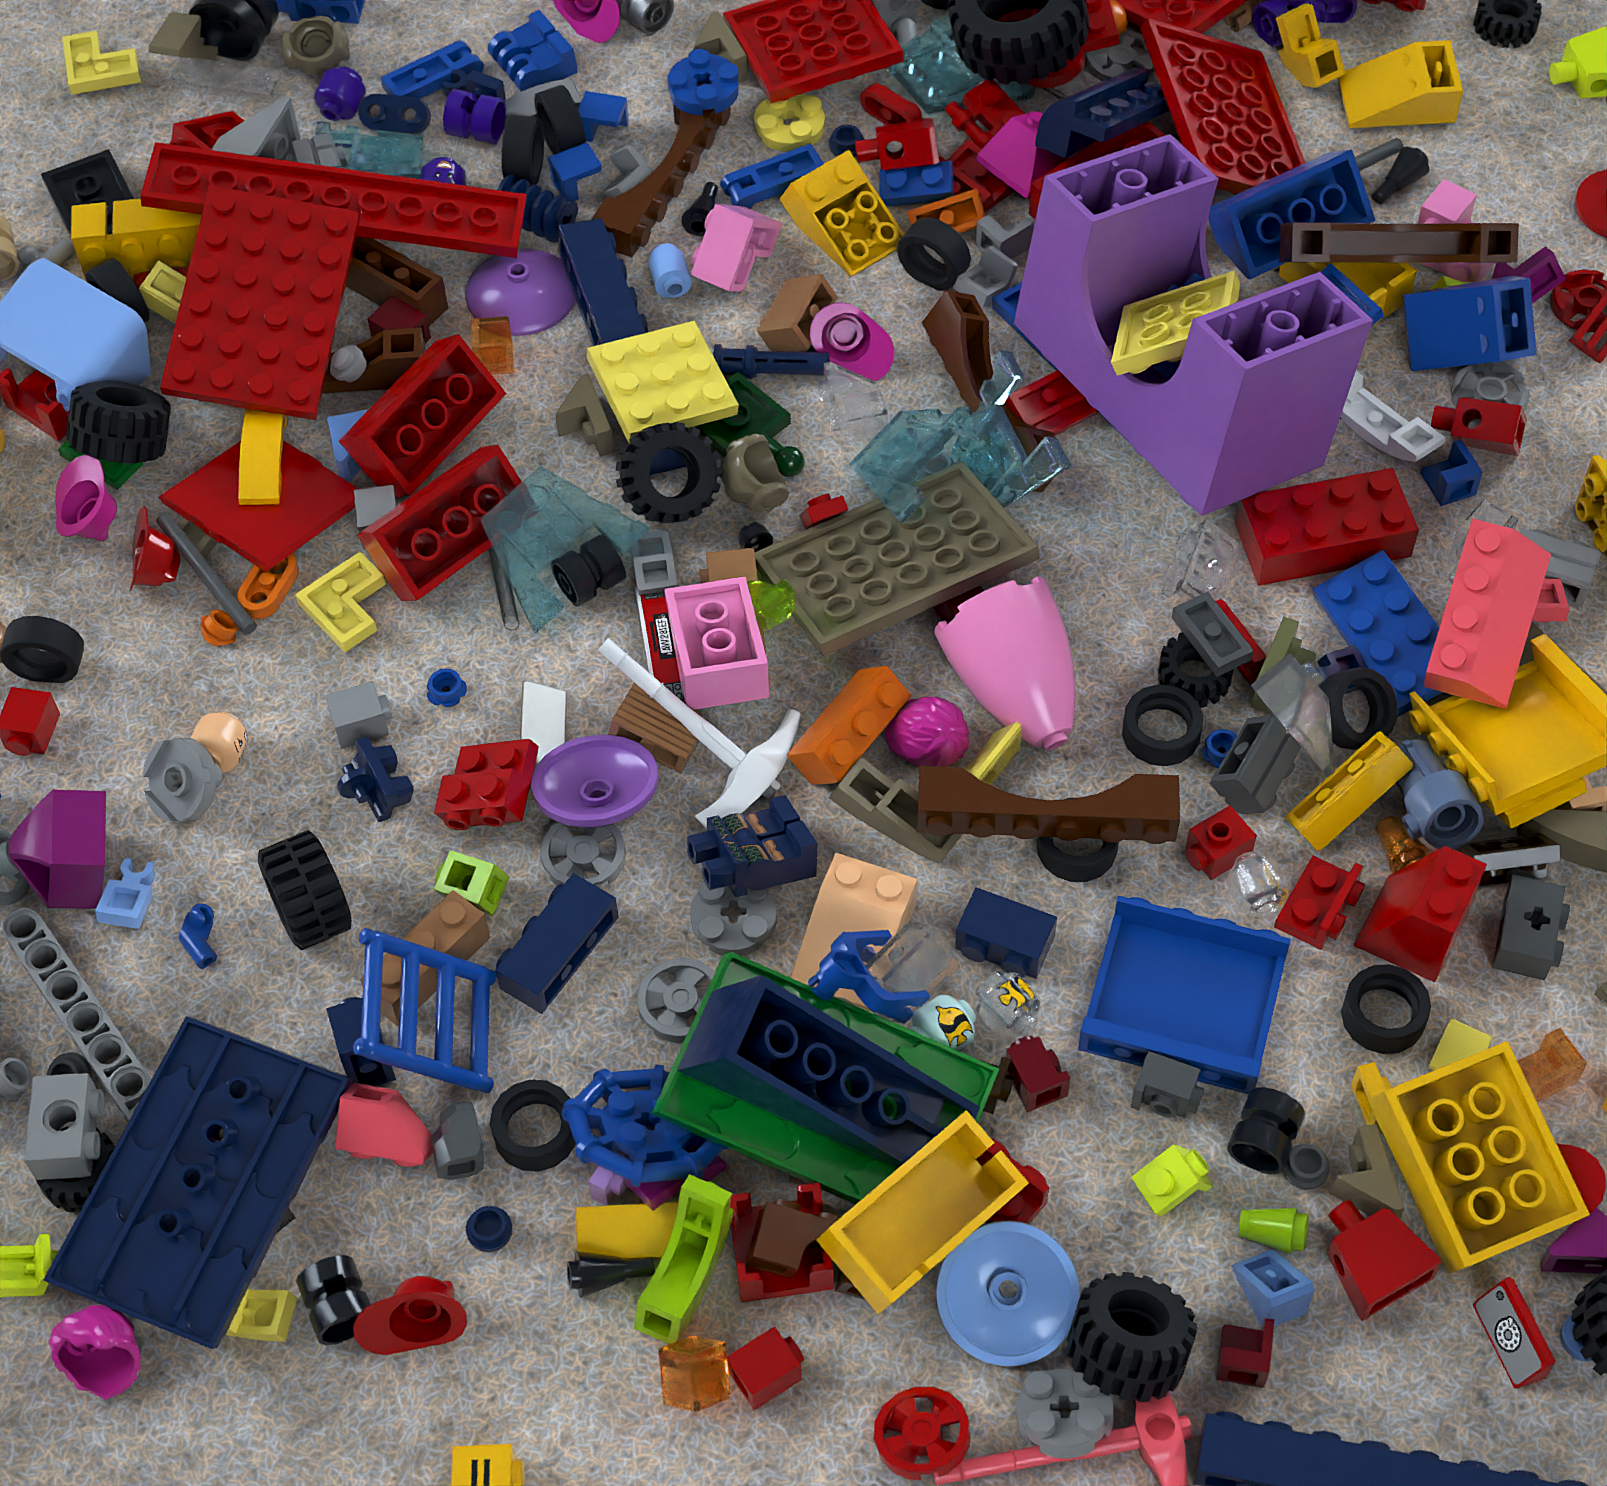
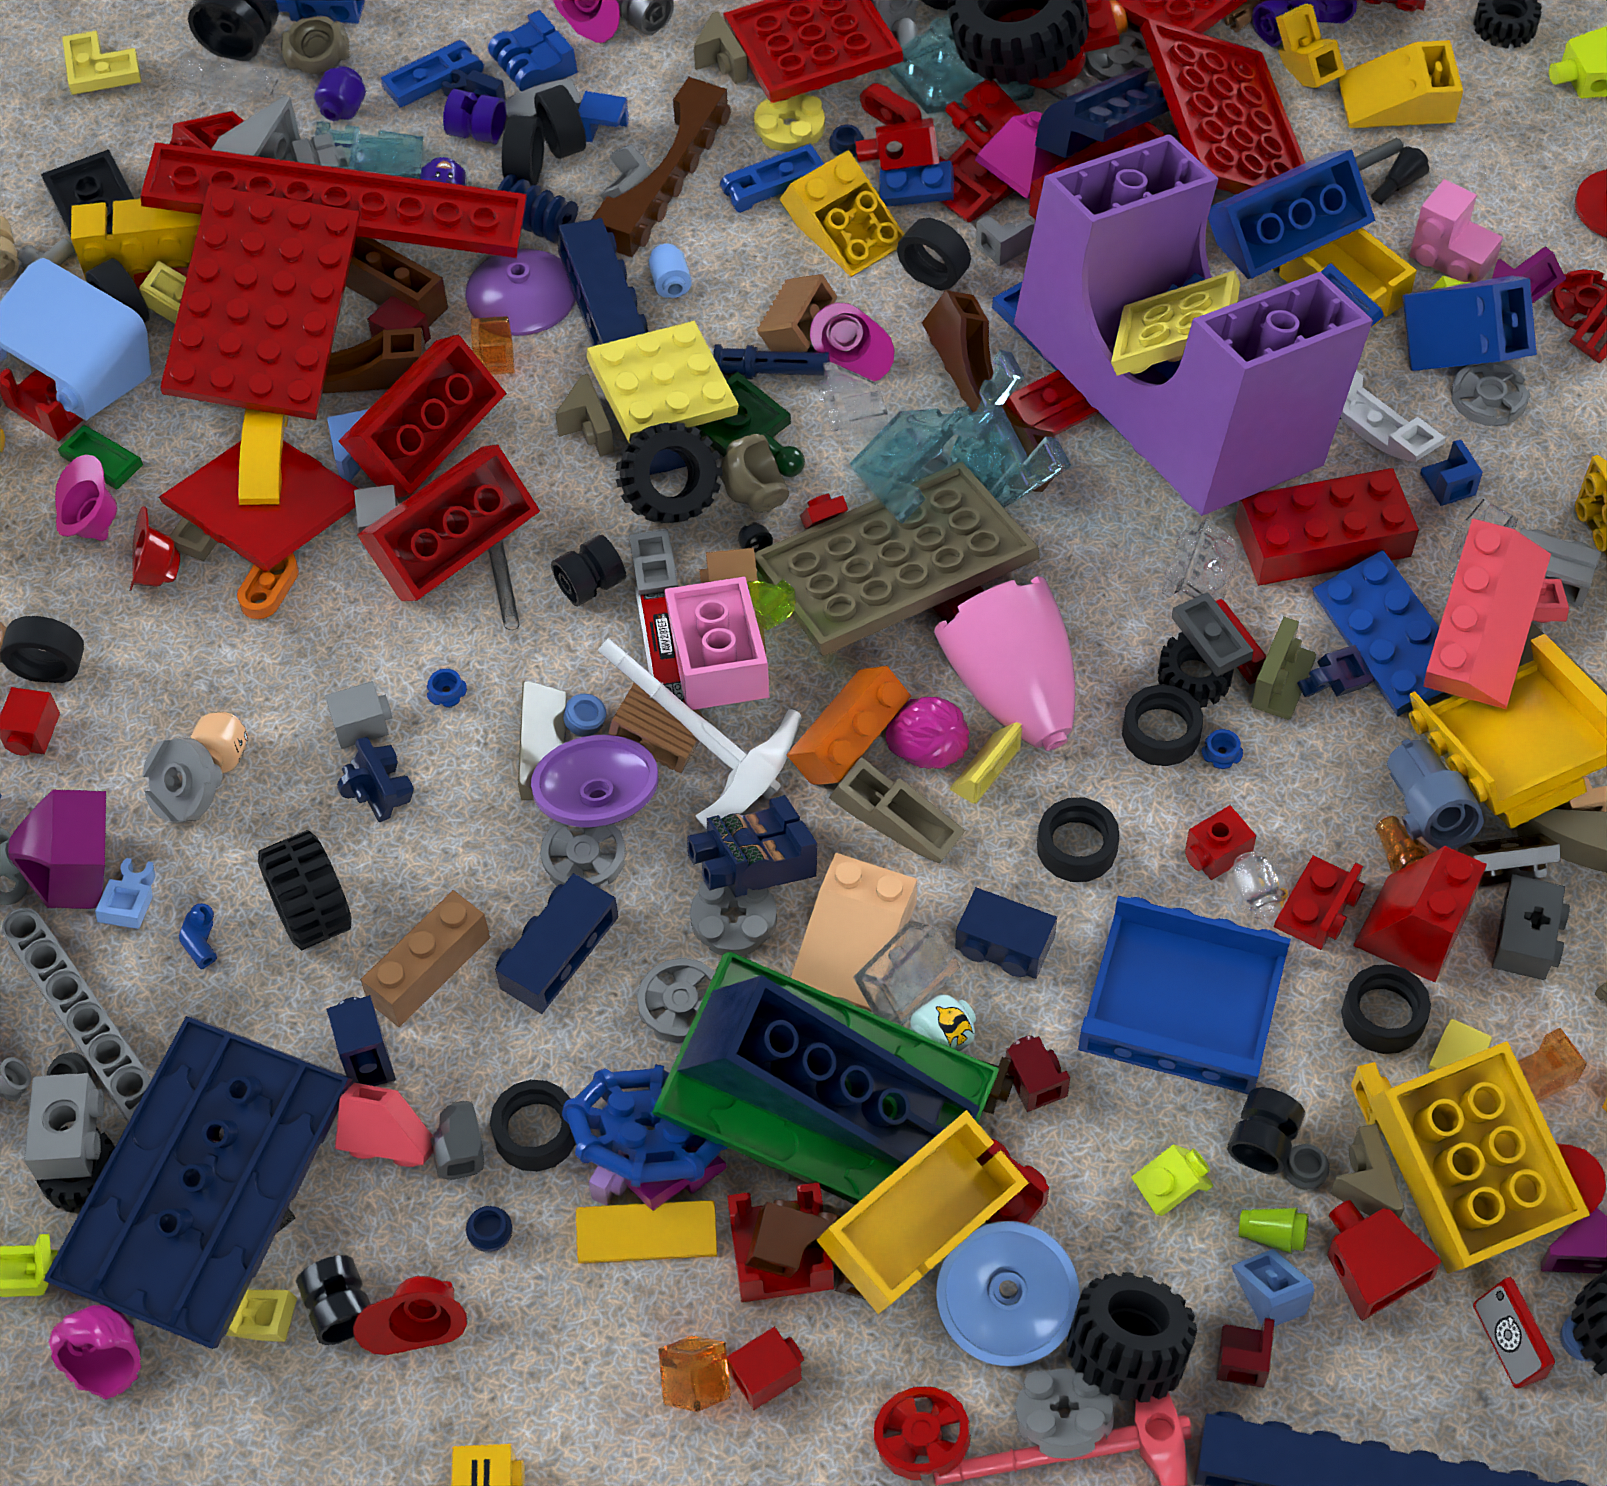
black tyre [66,381,171,463] -> none
dark tan slope [148,12,218,61] -> none
dark grey bar [156,512,257,635] -> none
orange plate [200,609,239,646] -> none
light yellow plate [295,552,386,653] -> none
light grey plate [330,344,367,382] -> none
blue bar [353,928,497,1093] -> none
dark blue plate [358,94,431,134] -> none
red plate [434,739,539,830] -> none
lime brick [434,850,510,915] -> none
clear light blue wing [481,466,650,634] -> none
blue panel [548,142,602,203] -> none
black cone [567,1251,655,1298] -> none
lime arch [634,1174,734,1347] -> none
blue plate [667,49,739,115] -> none
black cone [681,182,719,236] -> none
bright pink brick [690,204,782,292] -> none
blue piece [808,930,930,1024] -> none
orange slope [907,188,985,234] -> none
reddish brown arch [917,766,1180,844] -> none
light grey bracket [953,246,1018,308] -> none
clear head [975,971,1041,1038] -> none
dark grey brick [1131,1051,1204,1118] -> none
dark grey brick [1210,715,1302,814] -> none
clear slope [1251,653,1335,777] -> none
reddish brown arch [1279,223,1519,263] -> none
yellow slope [1285,731,1413,851] -> none
black tyre [1315,667,1397,749] -> none
red torso [1431,397,1527,456] -> none
none -> medium blue tile [563,694,606,737]

